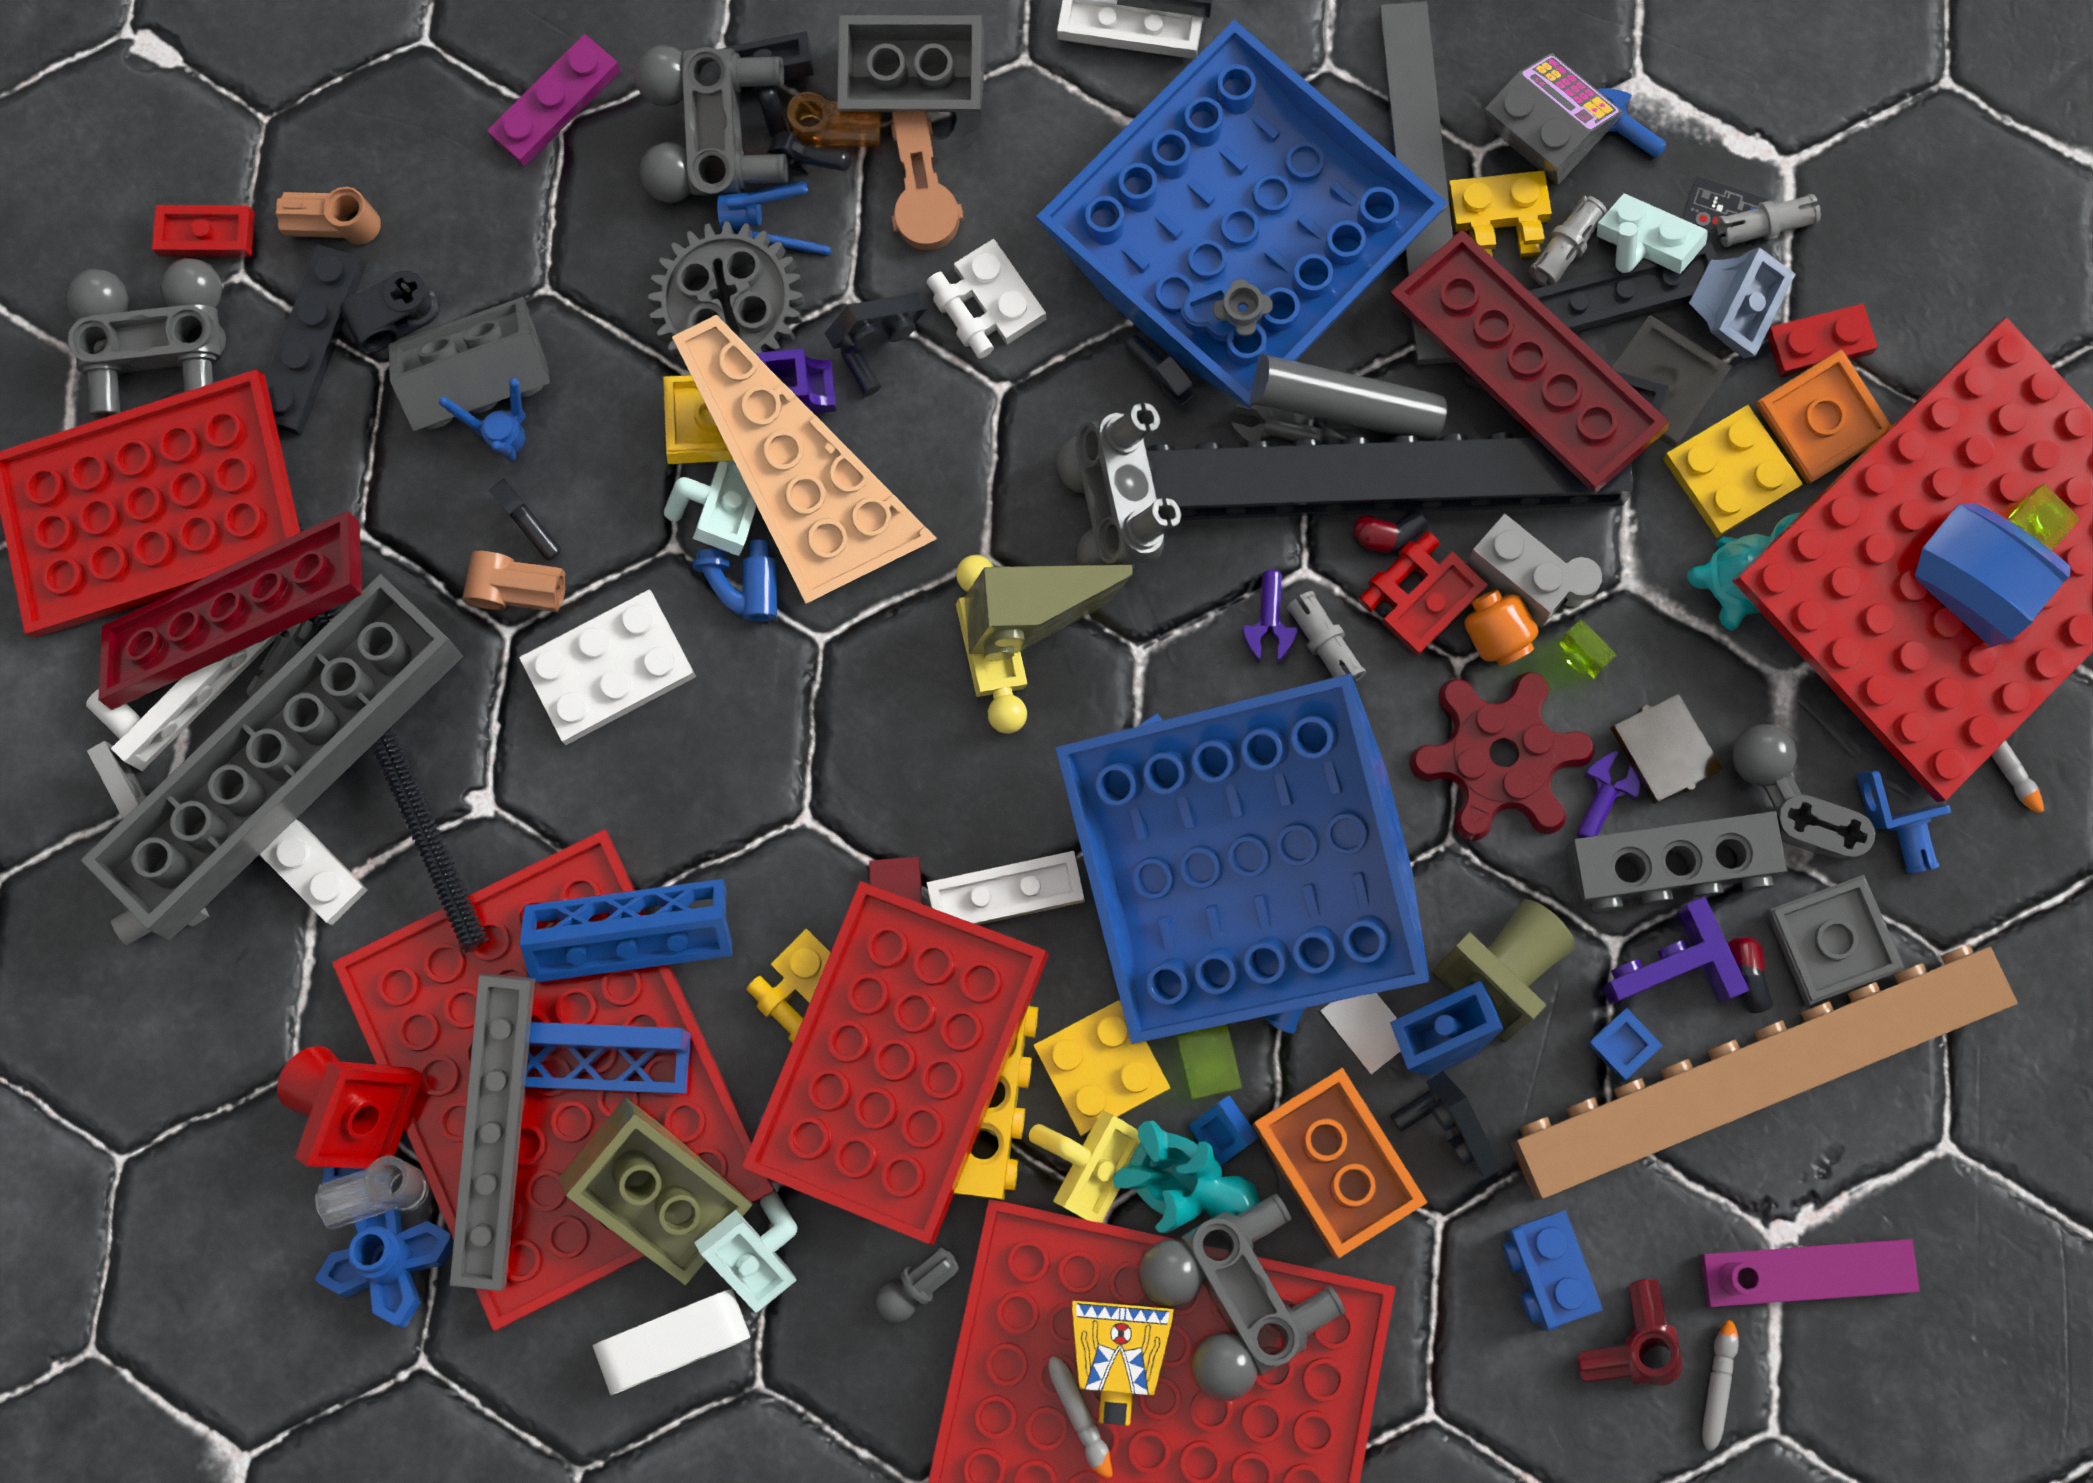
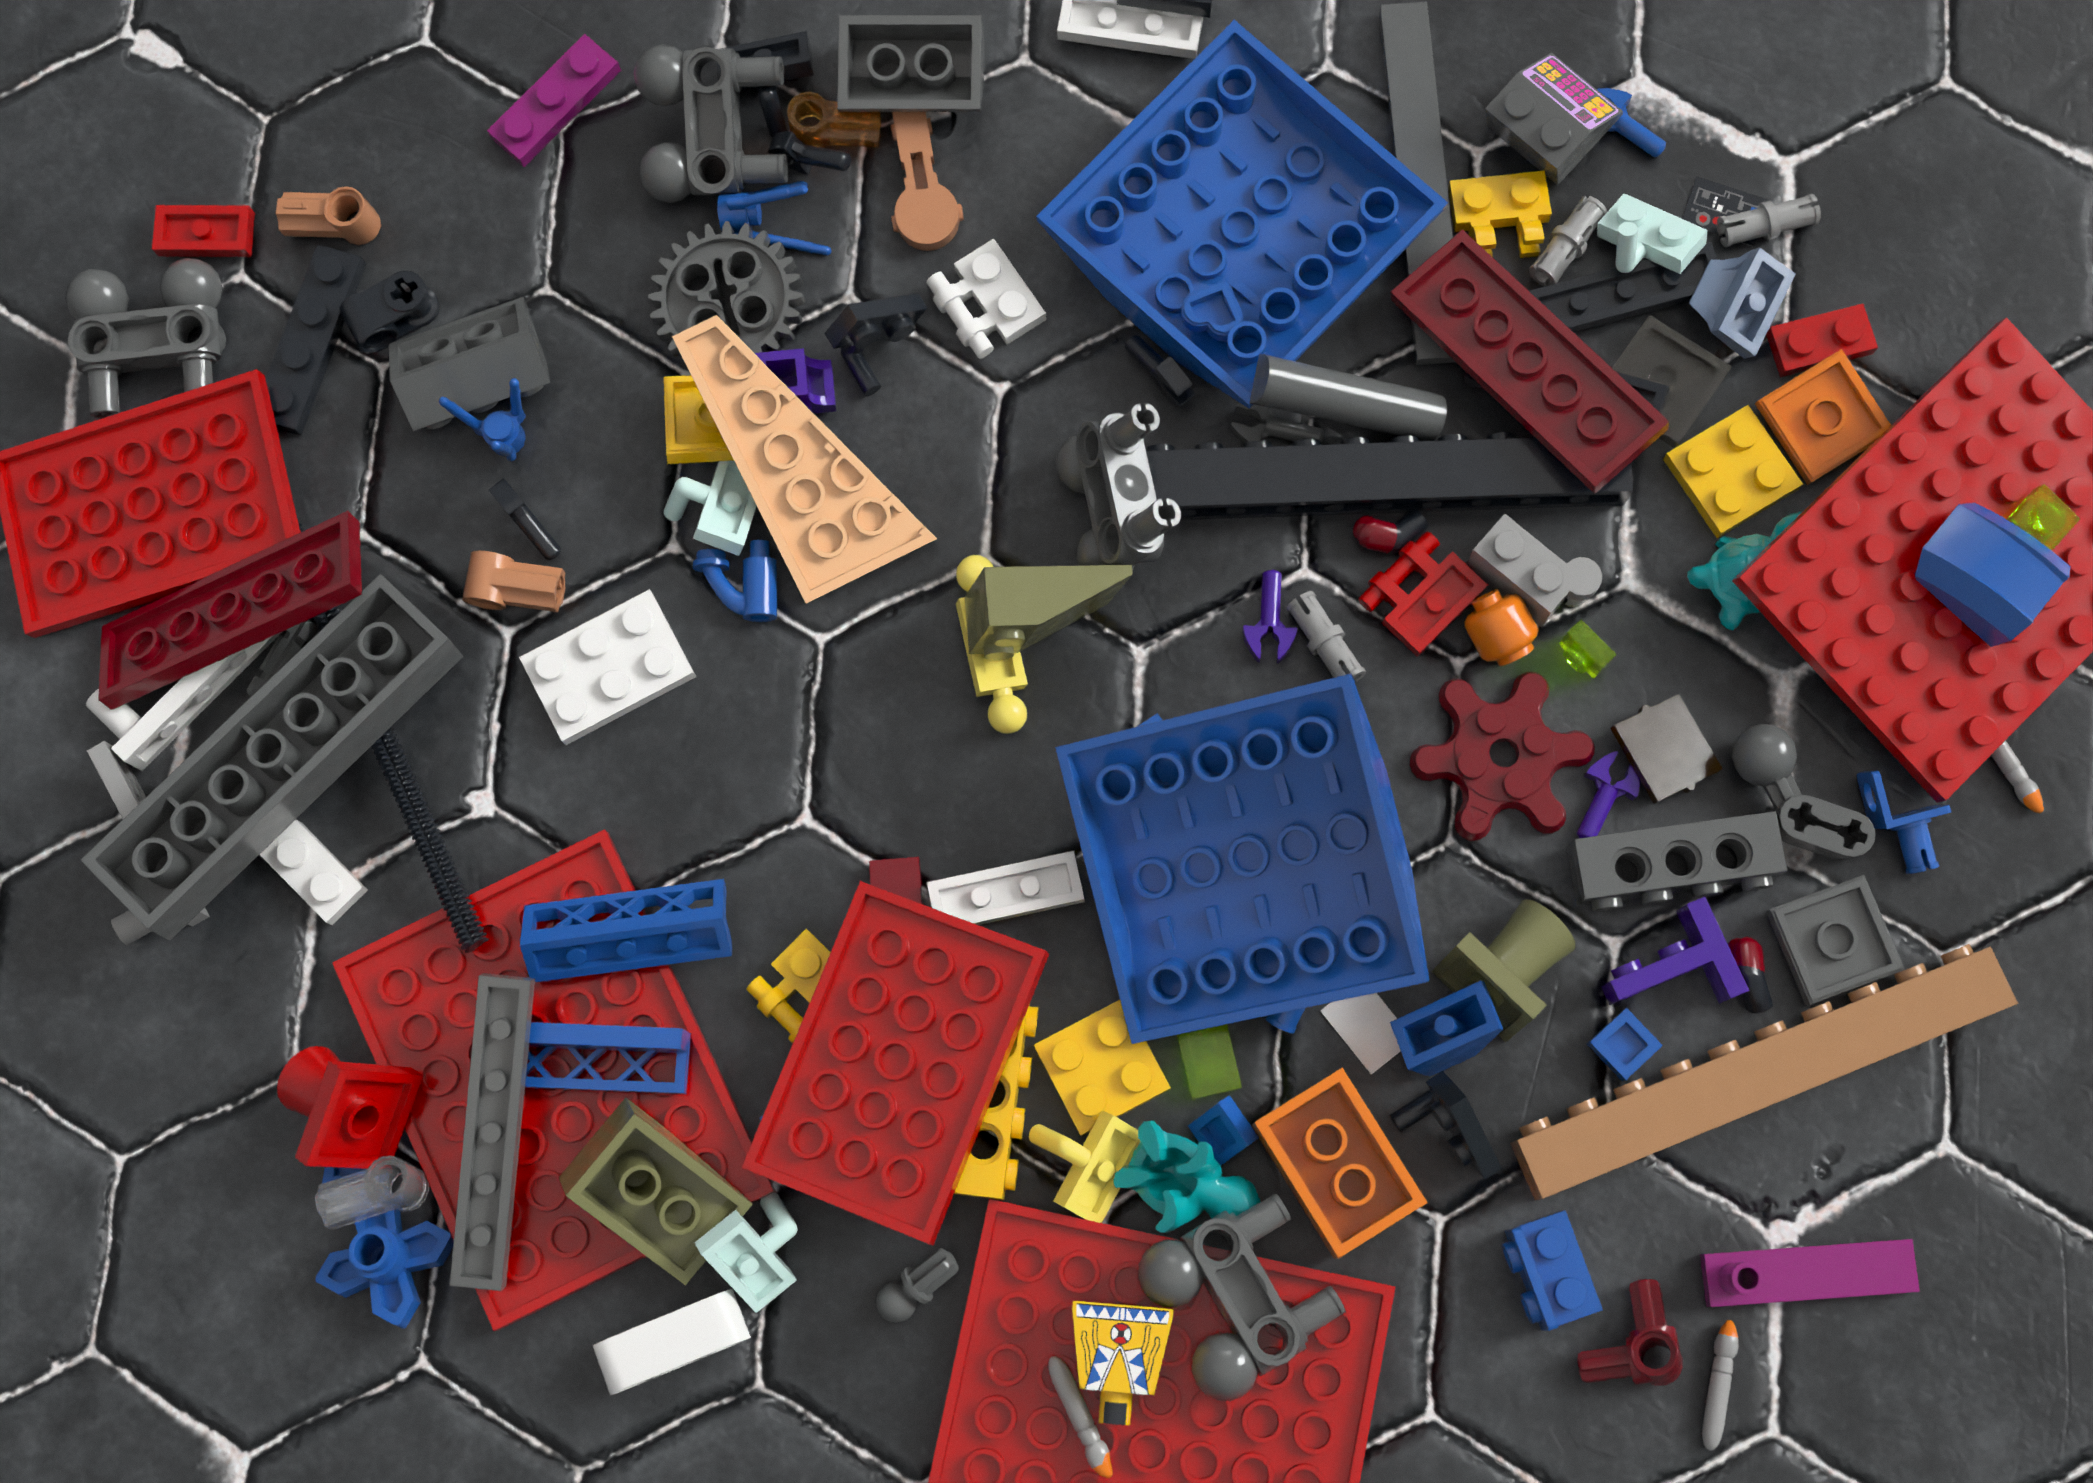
dark grey plate [1213,279,1272,337] -> none

